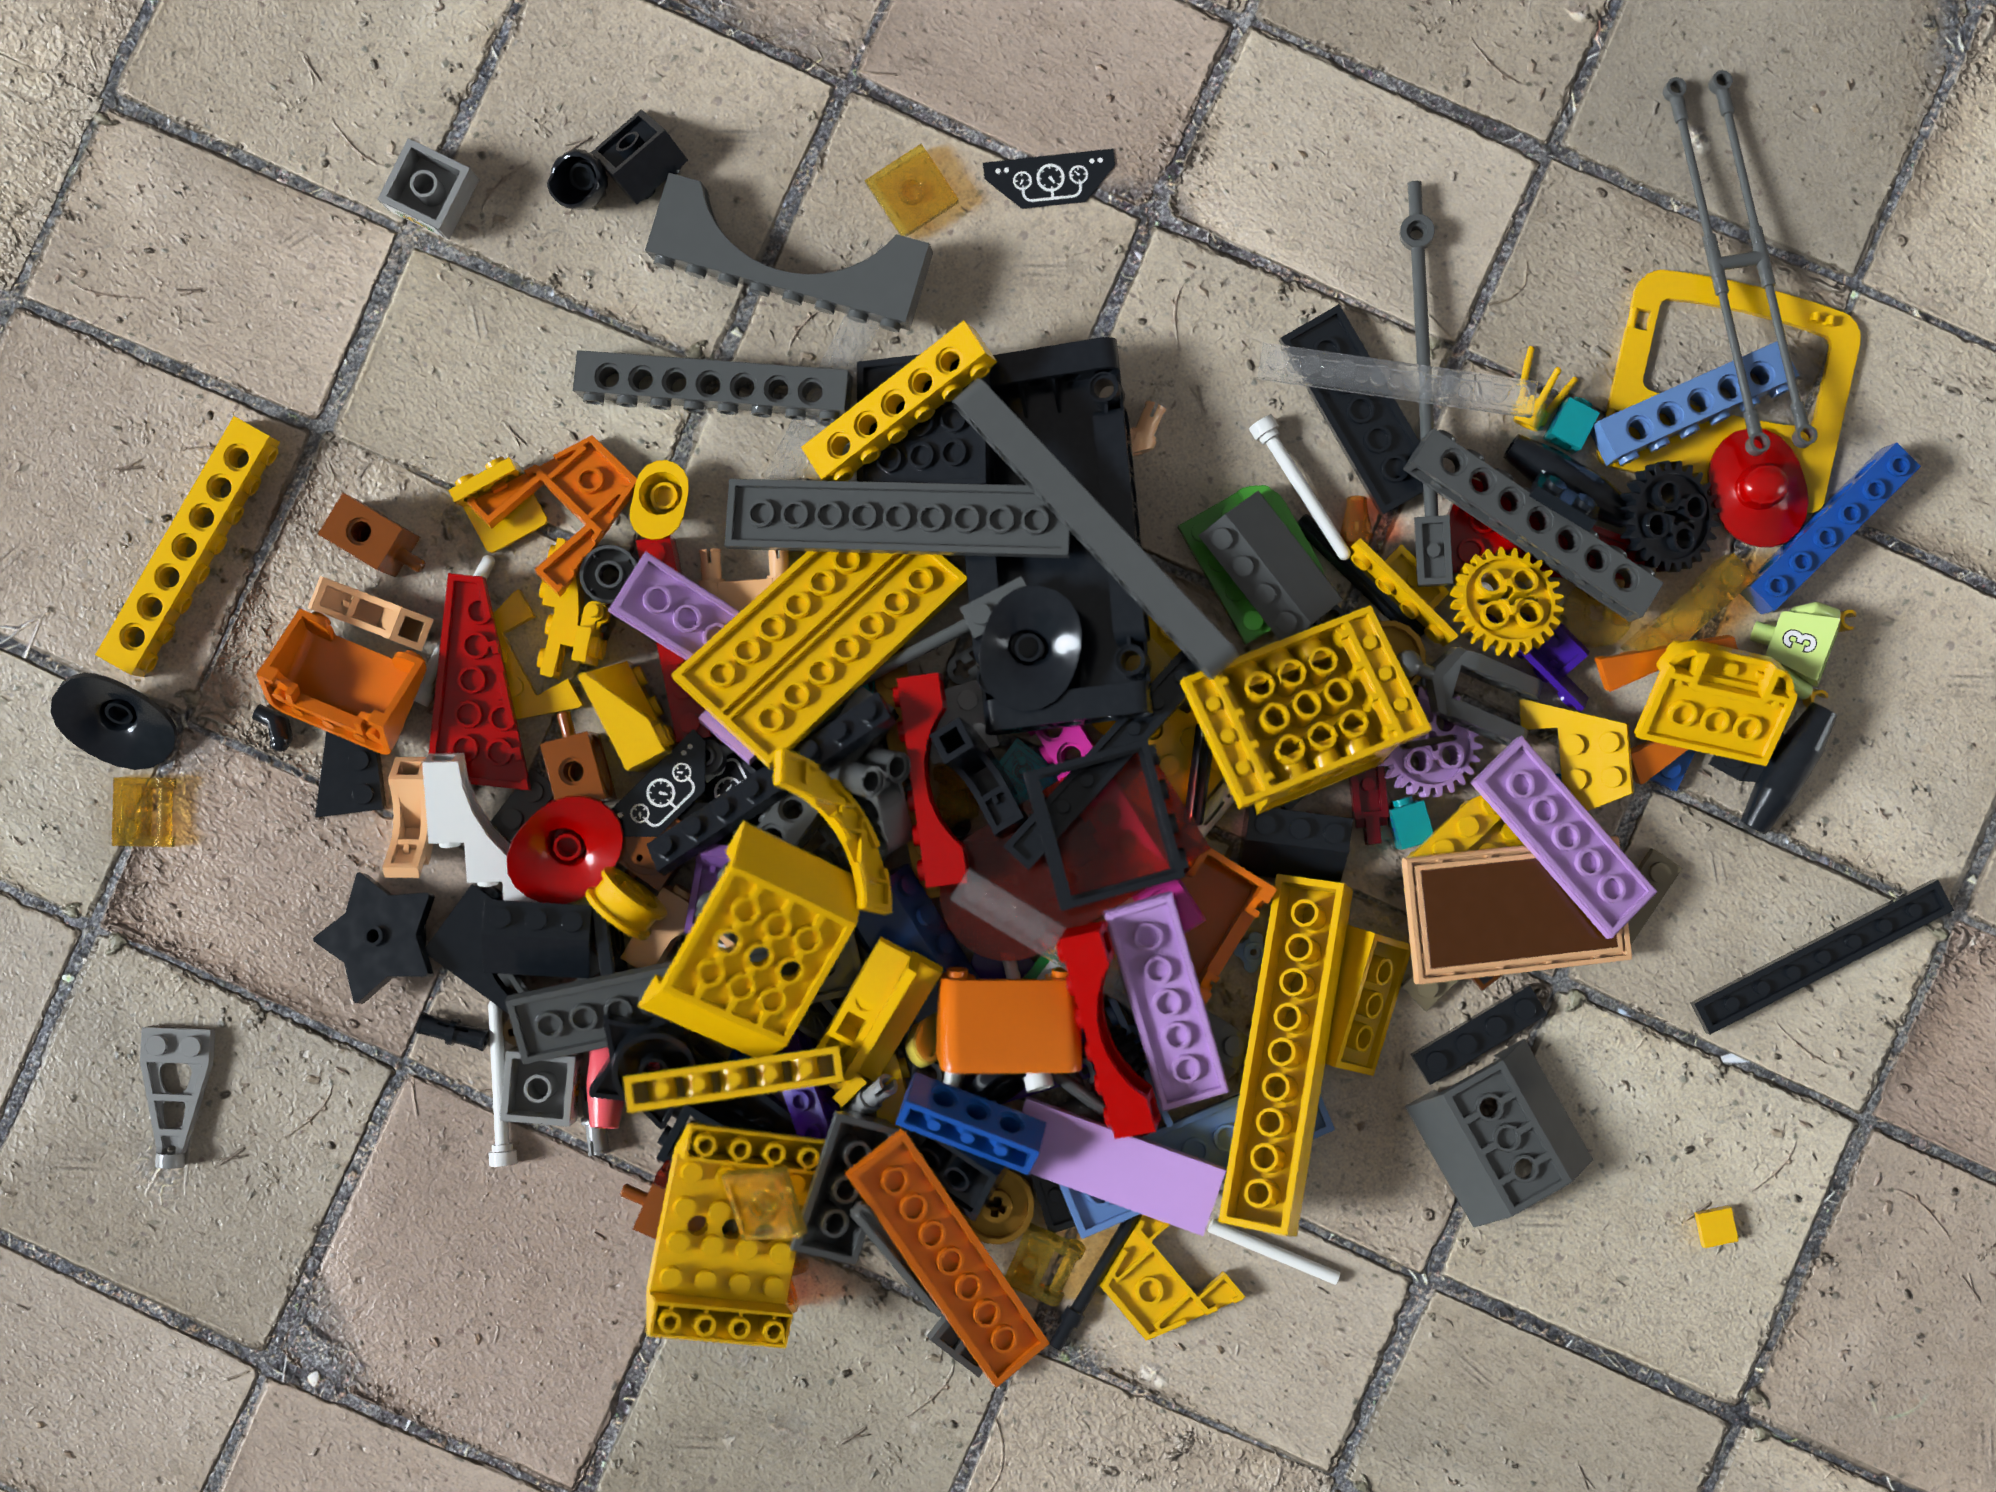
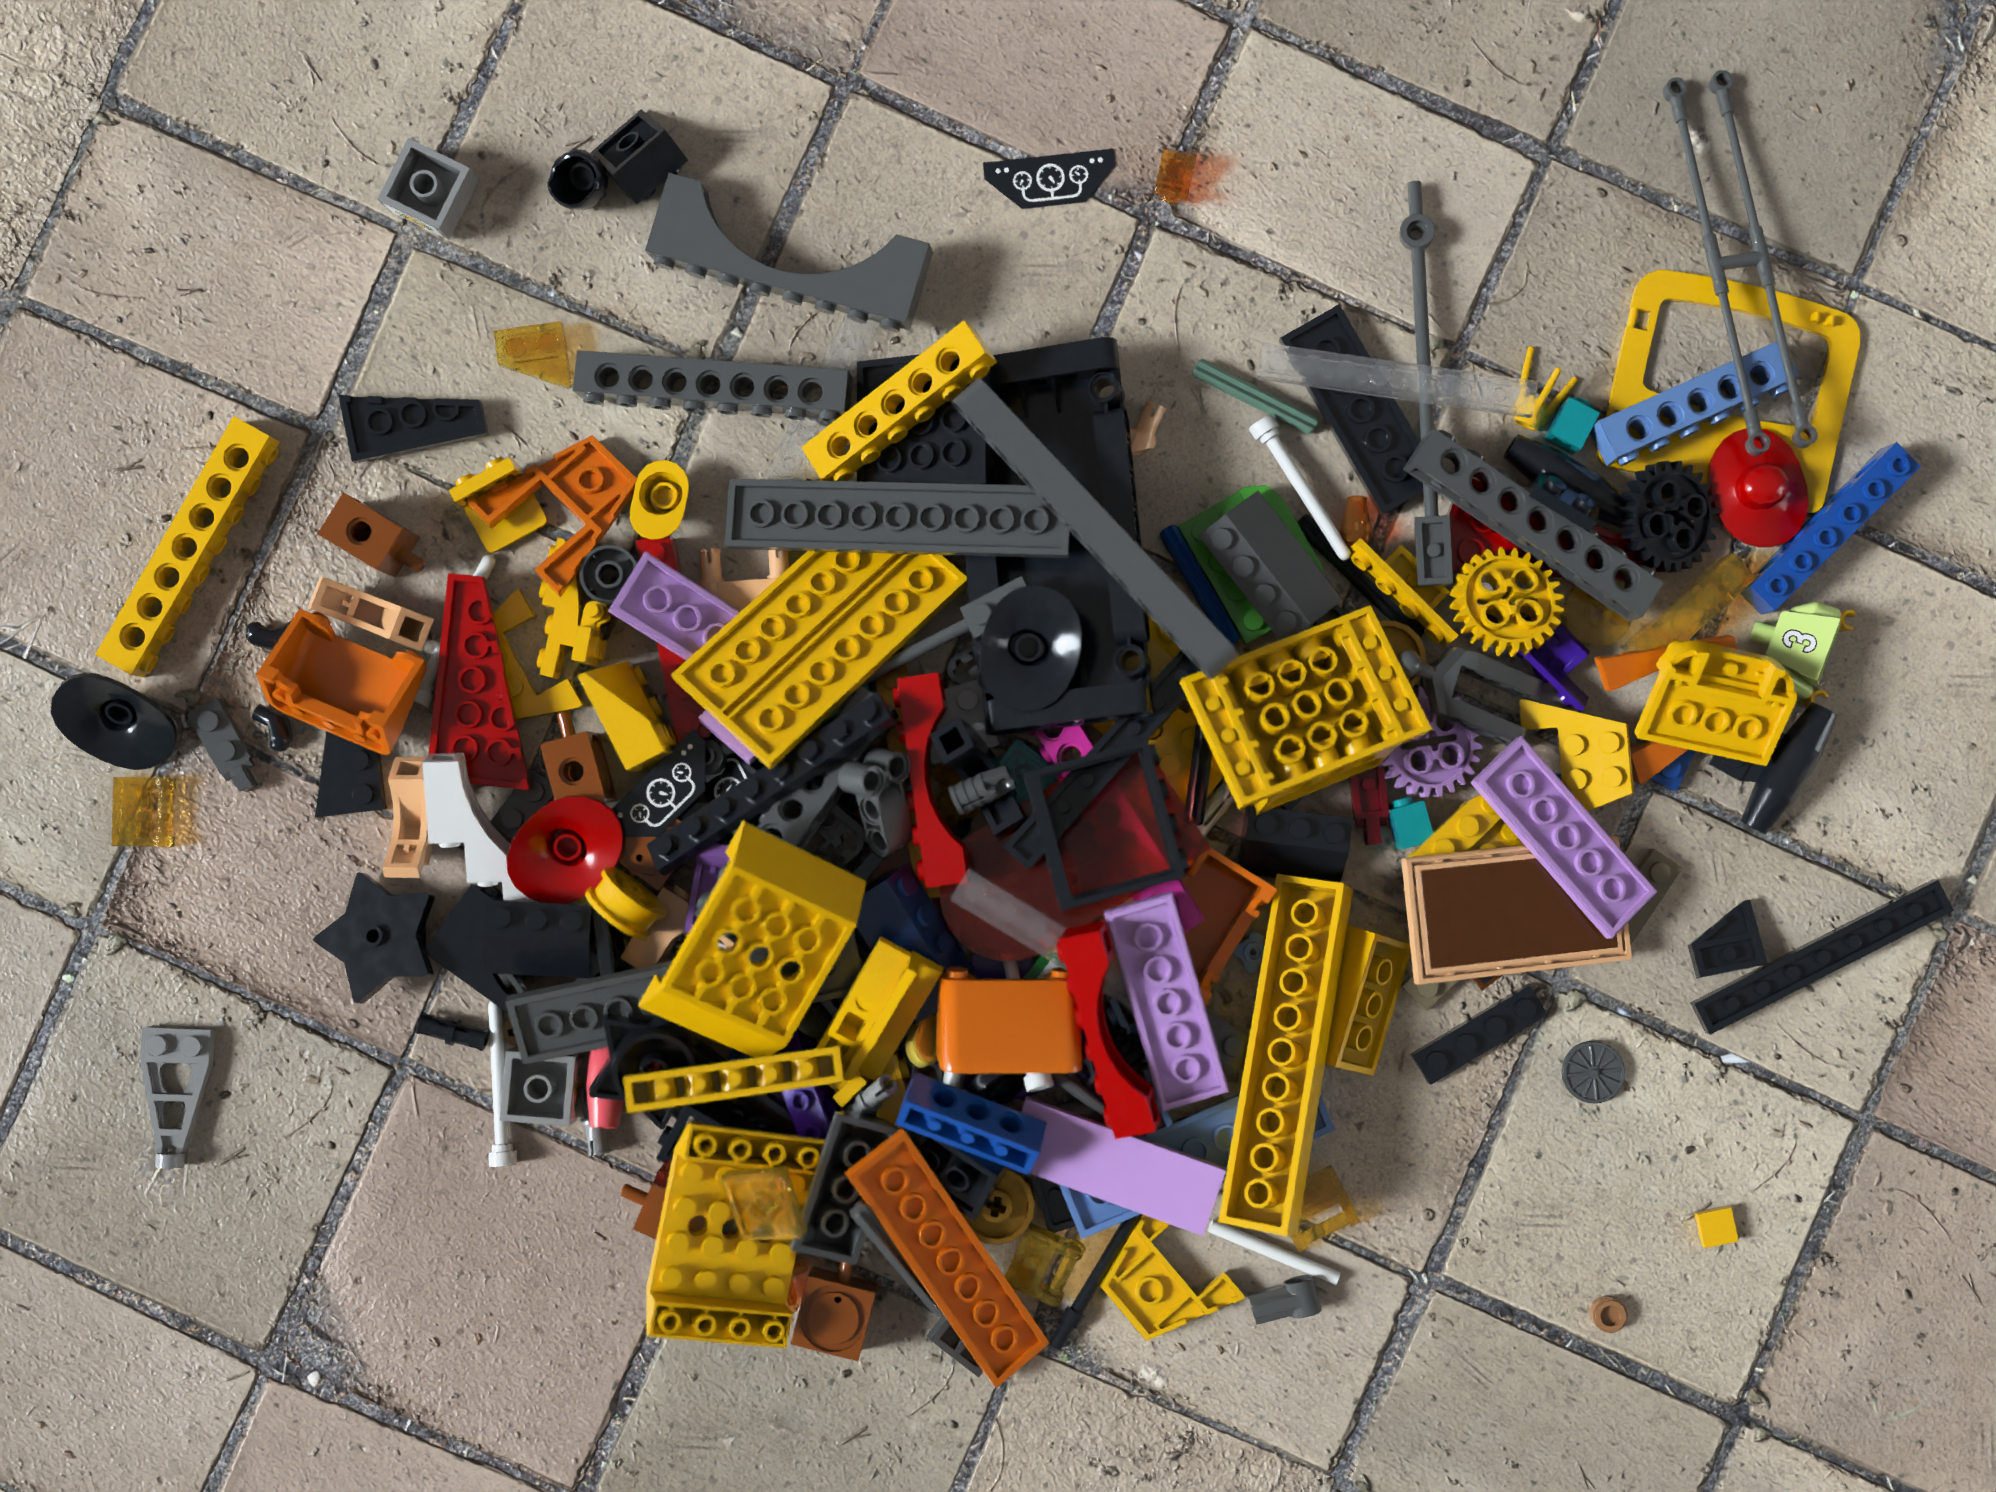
yellow tile [774,748,892,915] -> none
clear yellow plate [865,143,959,237] -> none
dark grey slope [1405,1039,1593,1227] -> none
none -> dark grey hinge [187,698,258,792]
none -> black arm [246,621,291,650]
none -> black wing [338,395,489,464]
none -> clear yellow wing [493,321,572,389]
none -> dark orange piece [791,1262,878,1361]
none -> dark grey hinge [949,765,1016,816]
none -> clear orange bracket [1154,147,1197,204]
none -> blue axle [1160,524,1240,645]
none -> sand green axle [1193,359,1318,434]
none -> dark grey piece [1248,1275,1322,1325]
none -> clear yellow plate [1290,1165,1360,1253]
none -> dark grey wheel [1562,1041,1625,1104]
none -> medium nougat tile [1590,1296,1628,1333]
none -> black wing [1688,899,1768,979]

